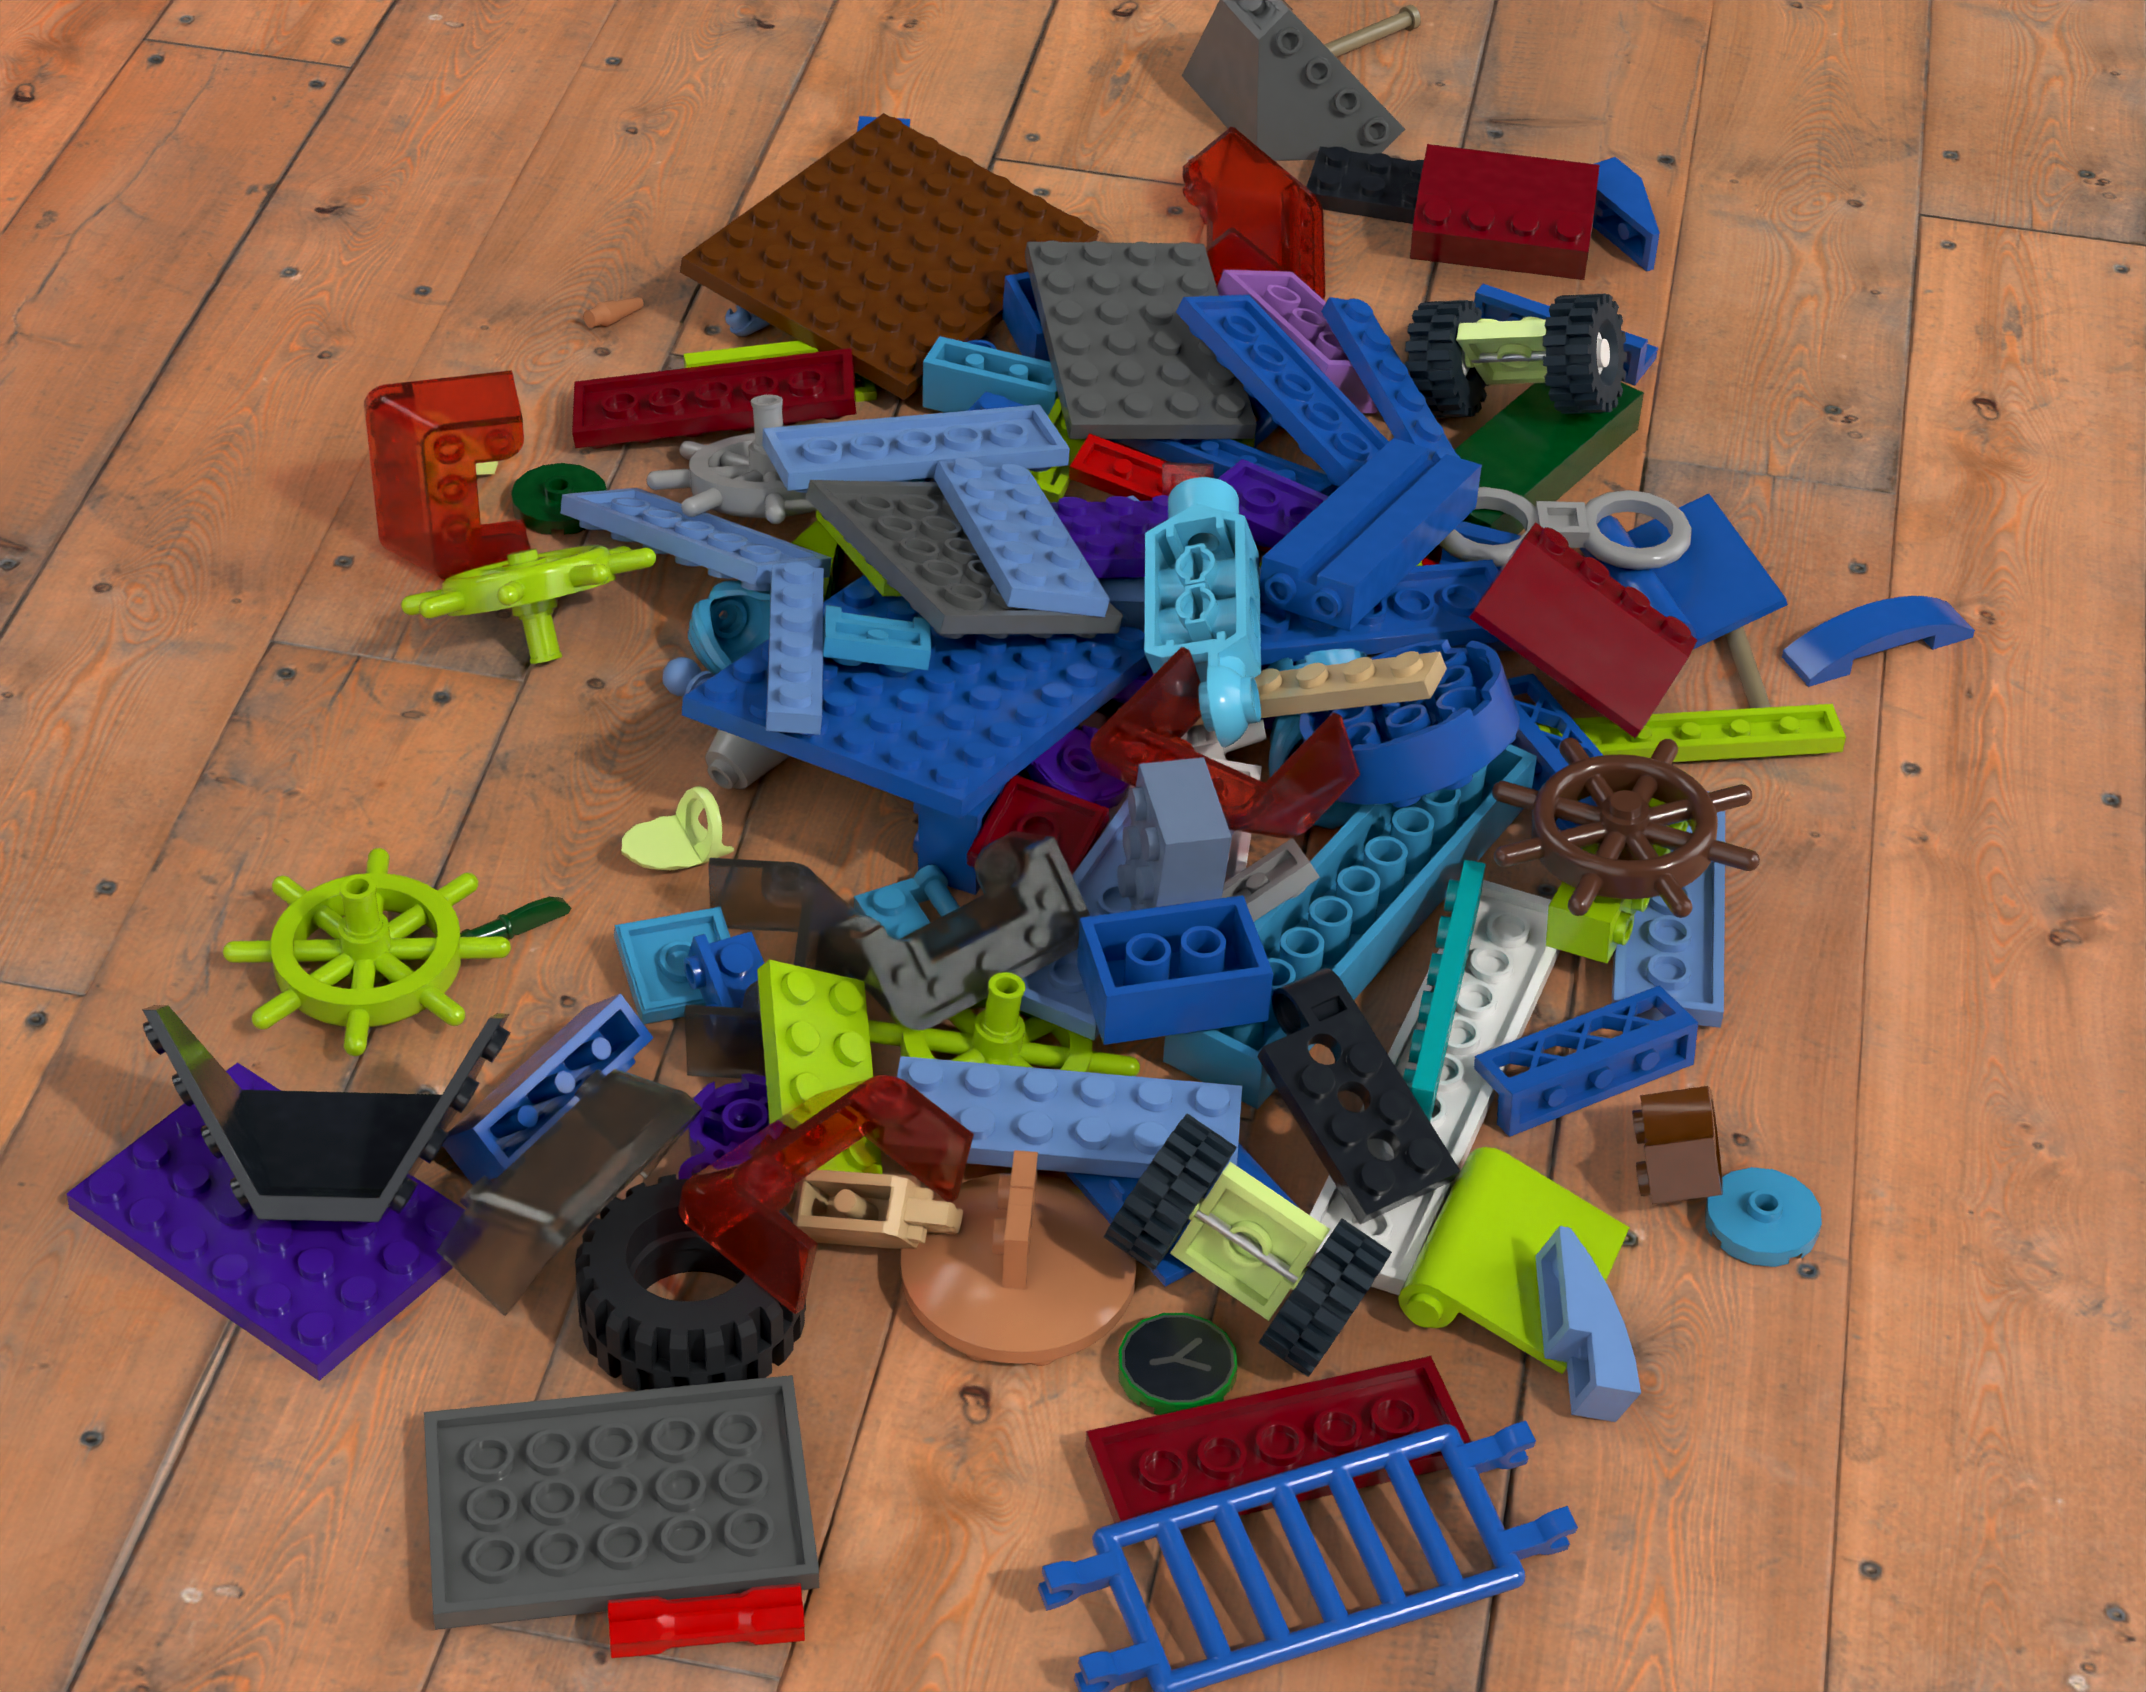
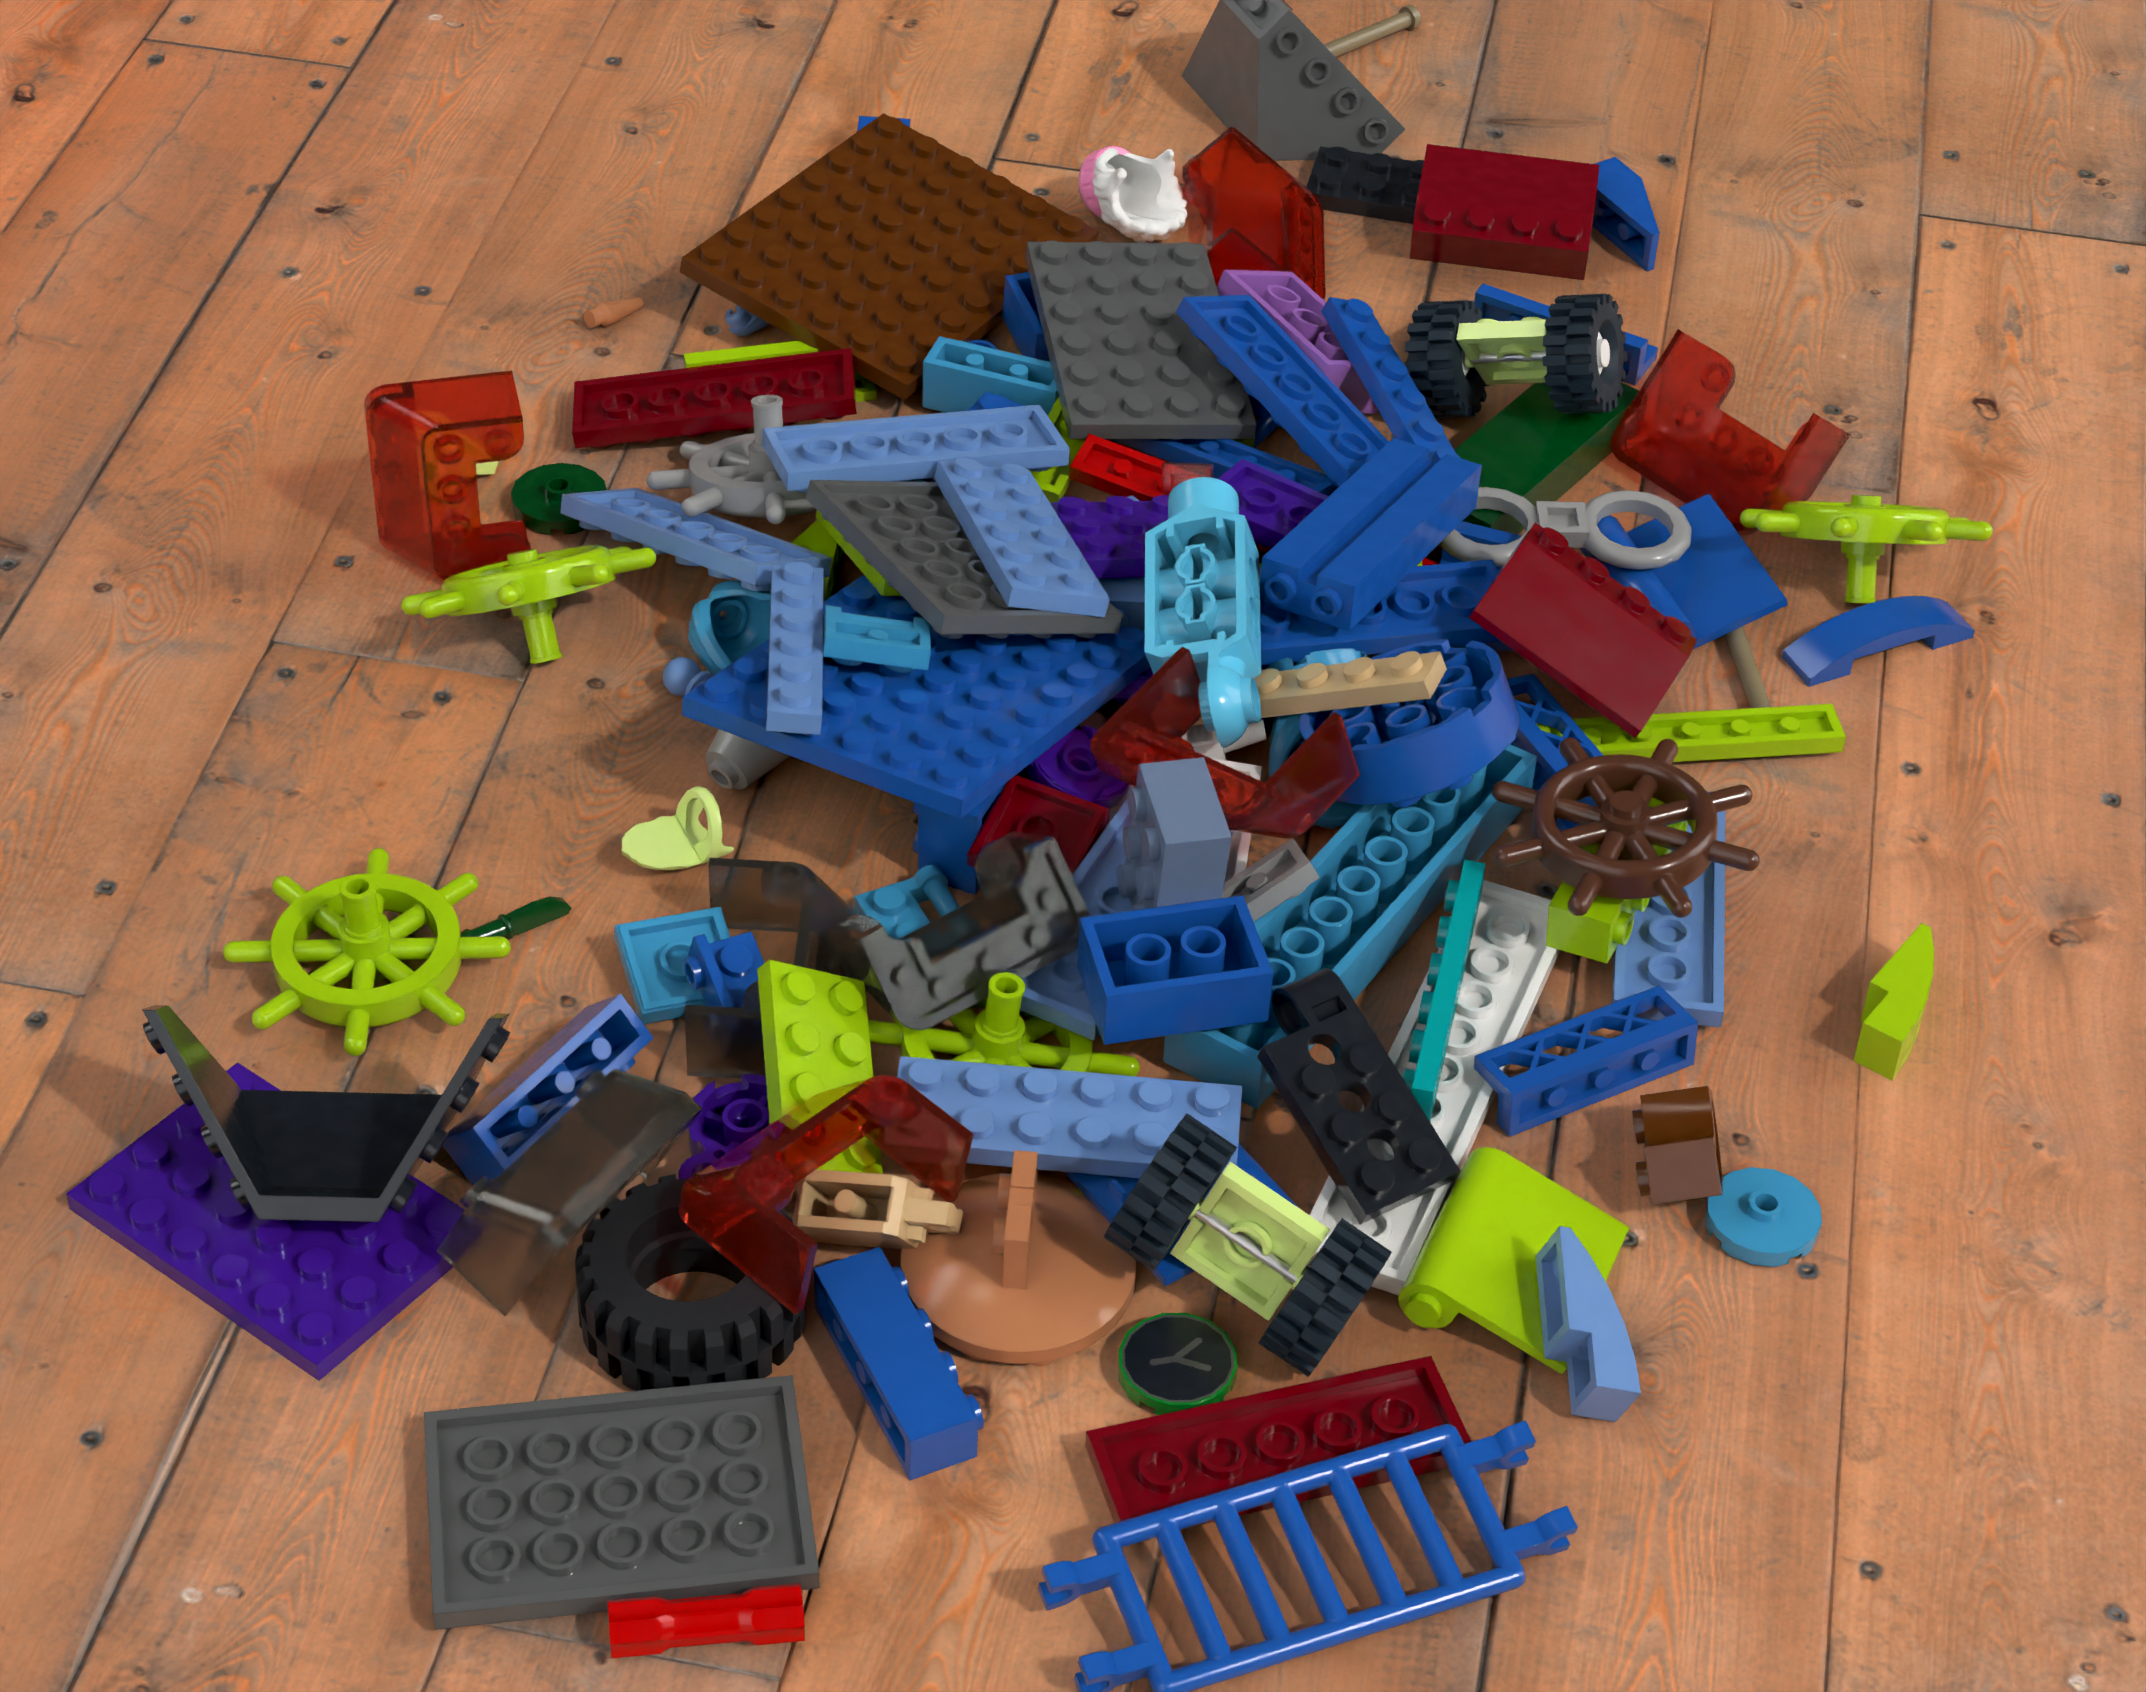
none -> blue brick [814,1247,984,1480]
none -> white hair [1079,146,1187,242]
none -> clear red windscreen [1611,329,1851,536]
none -> lime piece [1740,495,1993,604]
none -> lime slope [1853,923,1934,1081]

